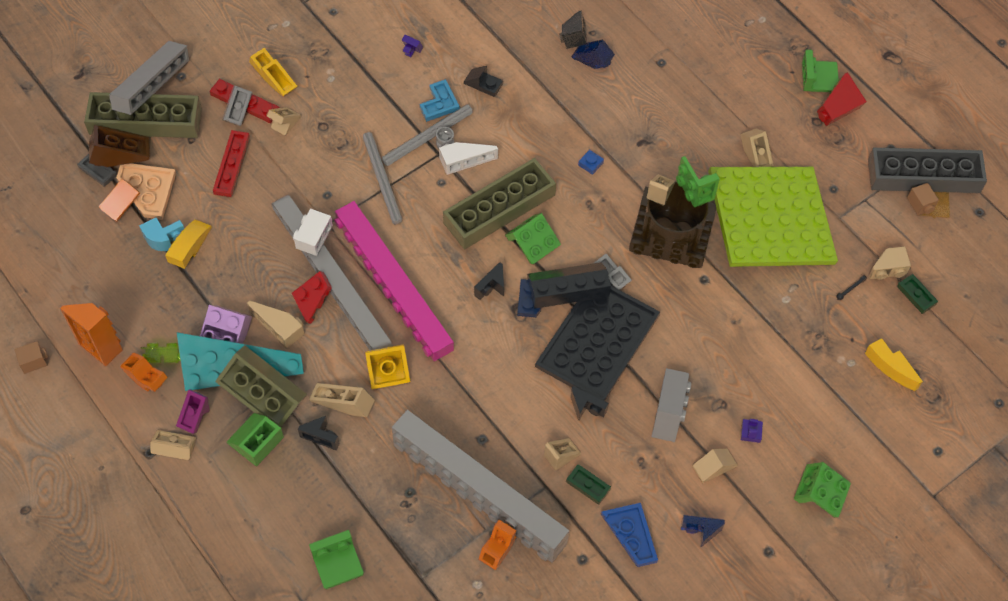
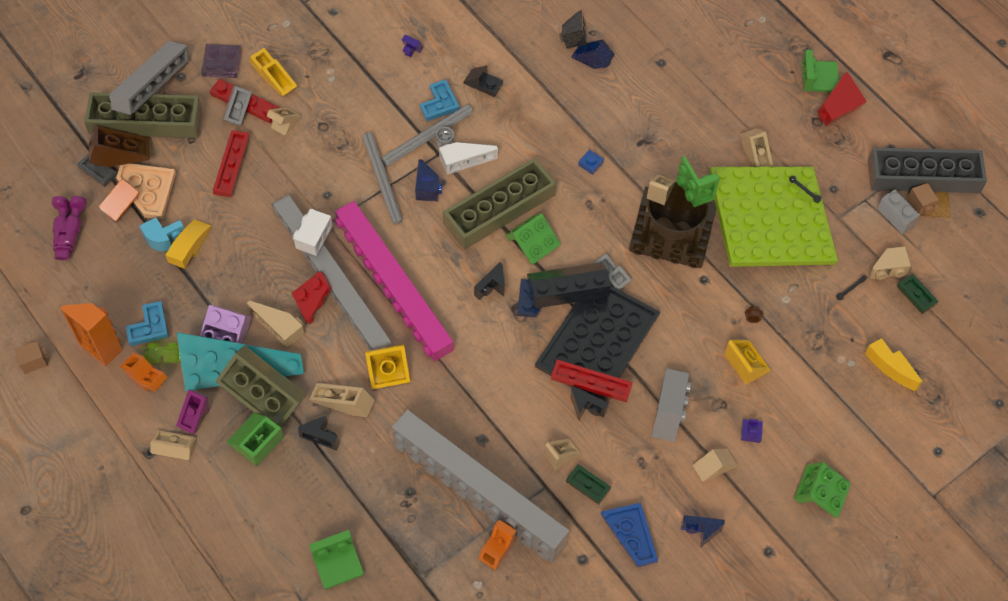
none -> magenta piece [52,196,87,260]
none -> dark azure plate [126,301,169,346]
none -> plate [201,44,242,78]
none -> clear blue slope [415,159,443,201]
none -> red plate [551,360,633,403]
none -> yellow slope [724,340,771,385]
none -> reddish brown plate [744,306,764,323]
none -> black hinge [789,176,821,203]
none -> light grey brick [877,190,920,234]

